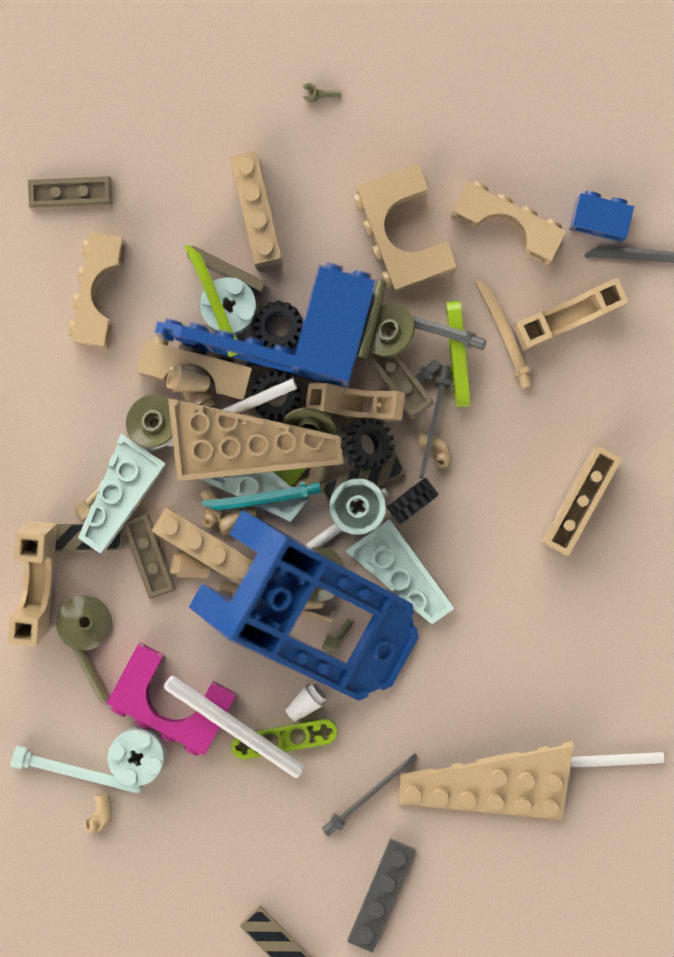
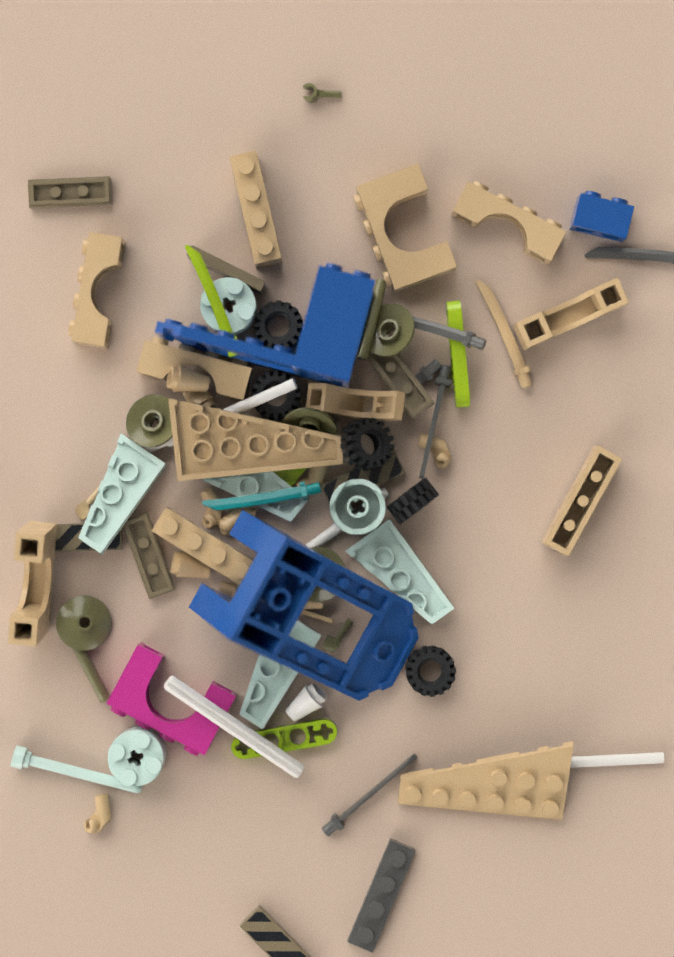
none -> light aqua wing [239,620,321,729]
none -> black tyre [405,645,456,697]

